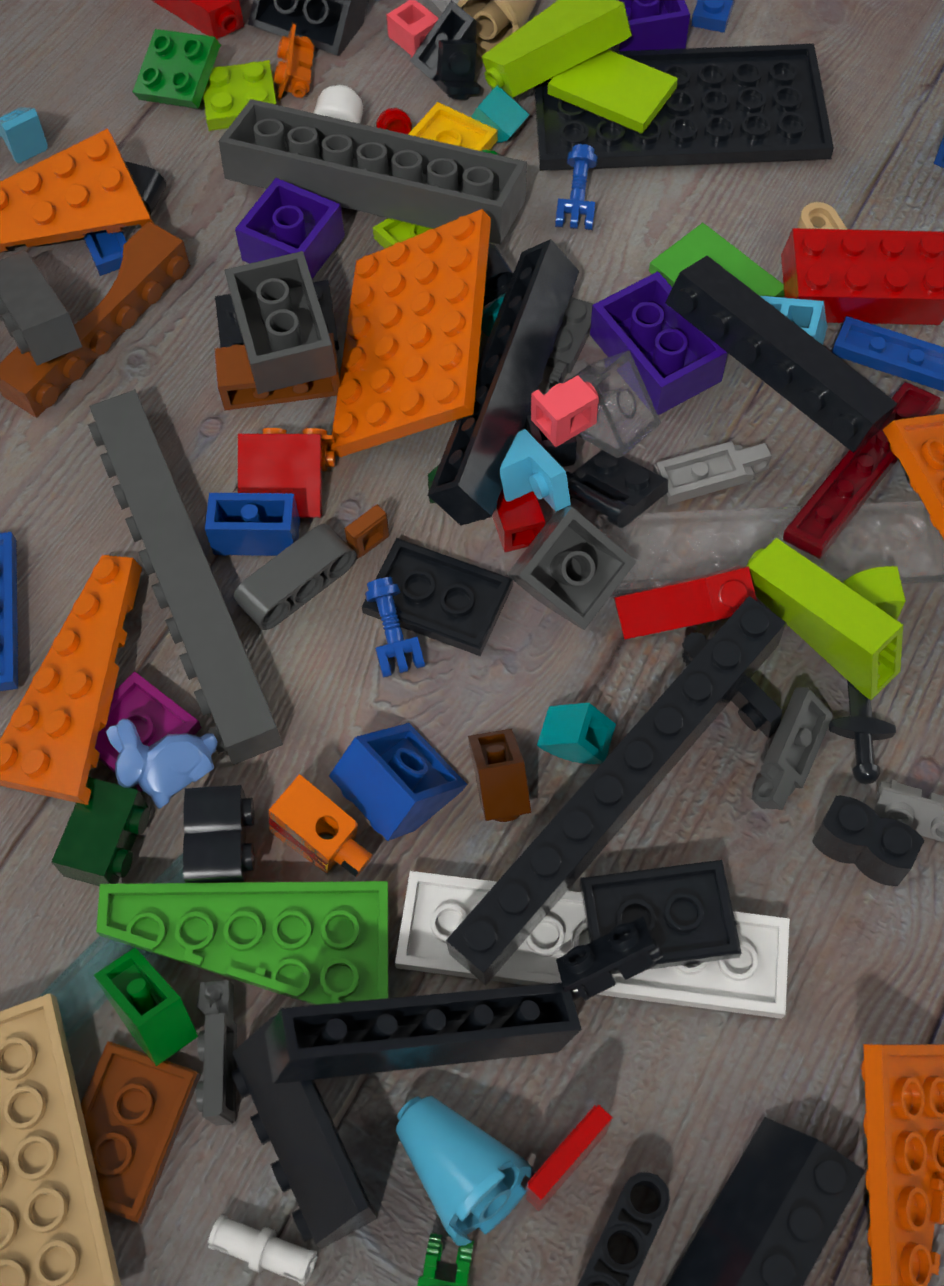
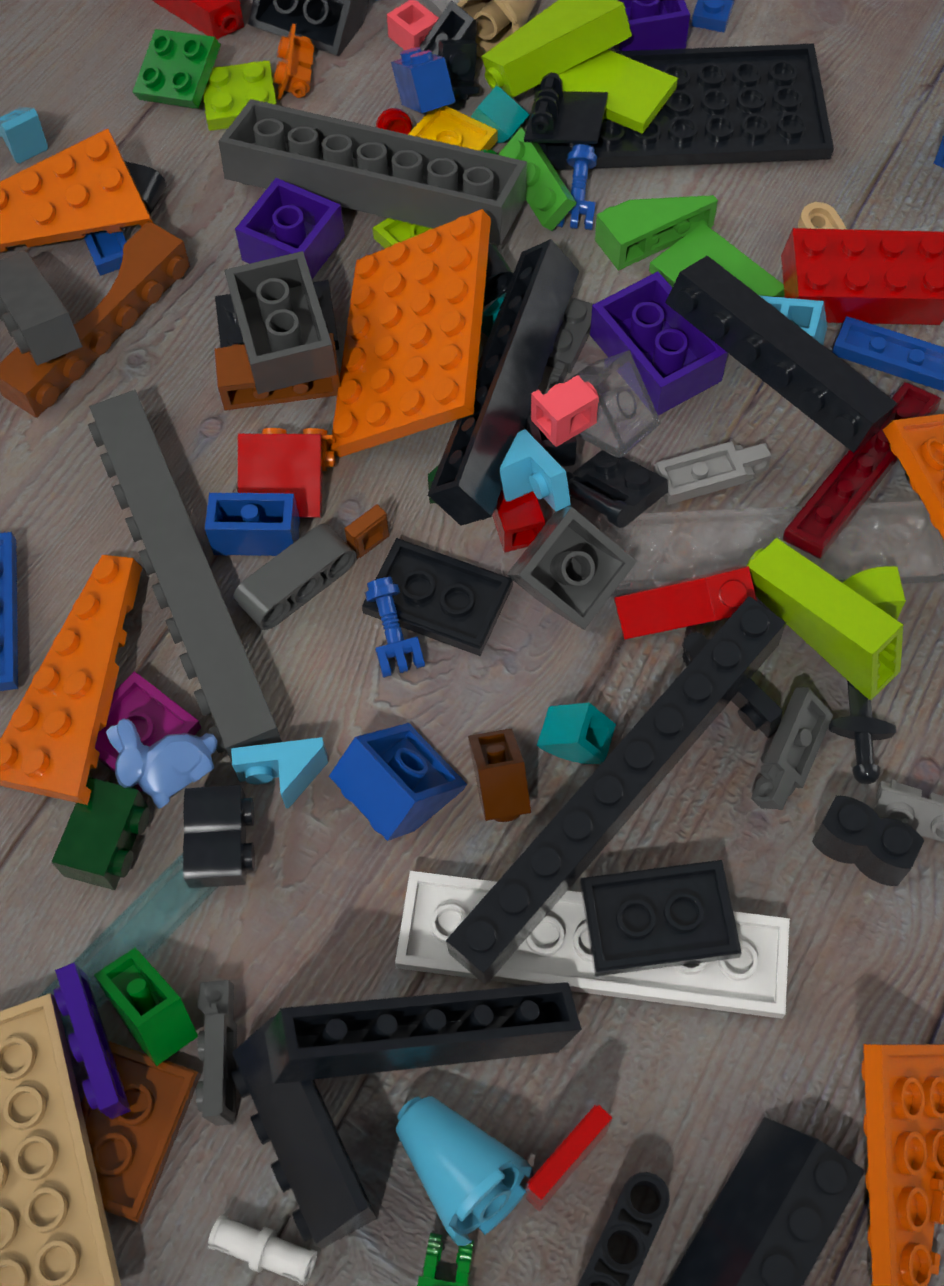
bright green wing [96,881,388,1005] -> none
orange torso [269,774,373,877] -> none
white head [314,85,363,124] -> none
black hinge [556,916,663,1001] -> none
none -> dark purple plate [54,962,131,1119]
none -> medium azure slope [231,737,328,808]
none -> blue brick [391,47,455,113]
none -> bright green plate [498,127,577,231]
none -> black hinge [524,73,608,144]
none -> bright green slope [595,195,718,271]

